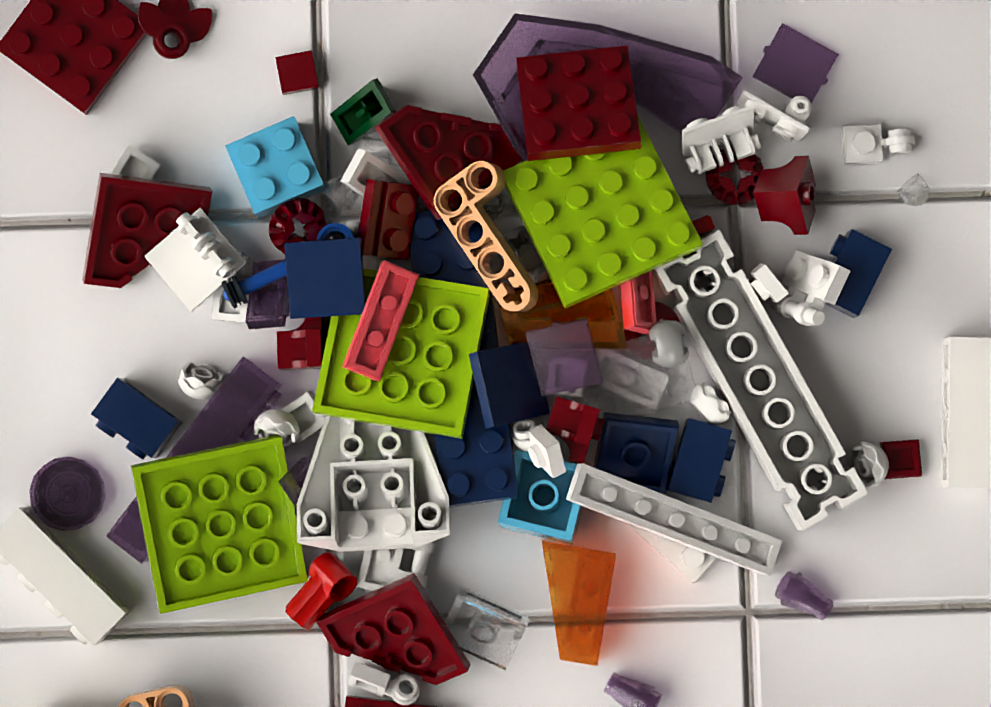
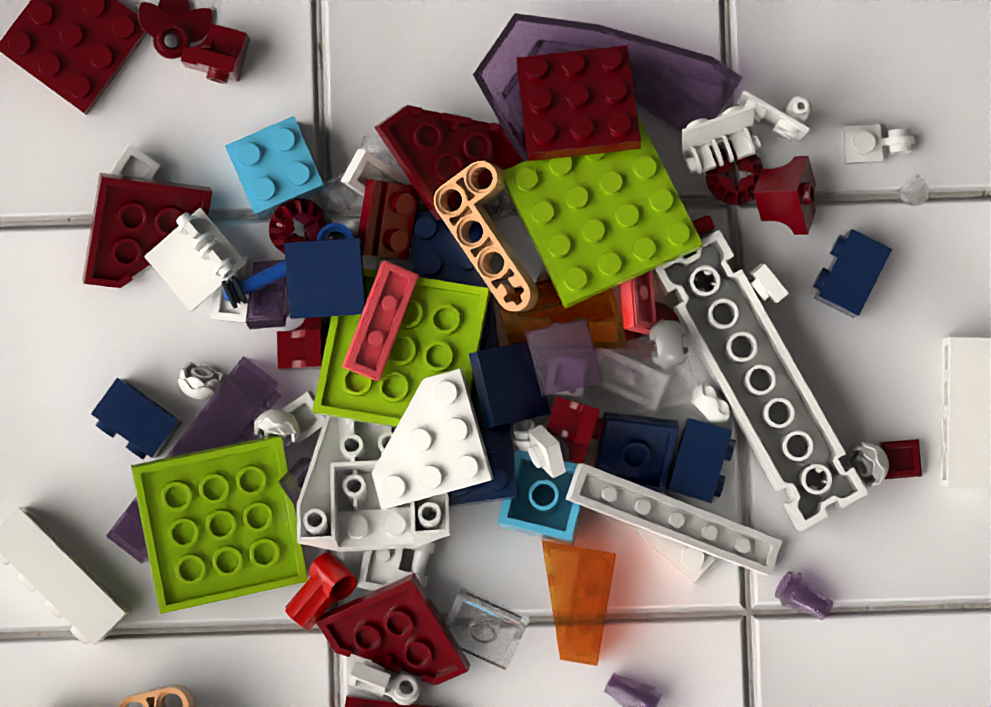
clear purple tile [29,457,106,531] -> none
dark red tile [275,50,319,95] -> none
dark green slope [330,78,396,146] -> none
light grey piece [501,226,542,273] -> none
clear purple piece [752,23,839,103] -> none
white plate [769,250,850,326] -> none
none -> dark red brick [181,23,250,84]
none -> white plate [372,368,494,510]

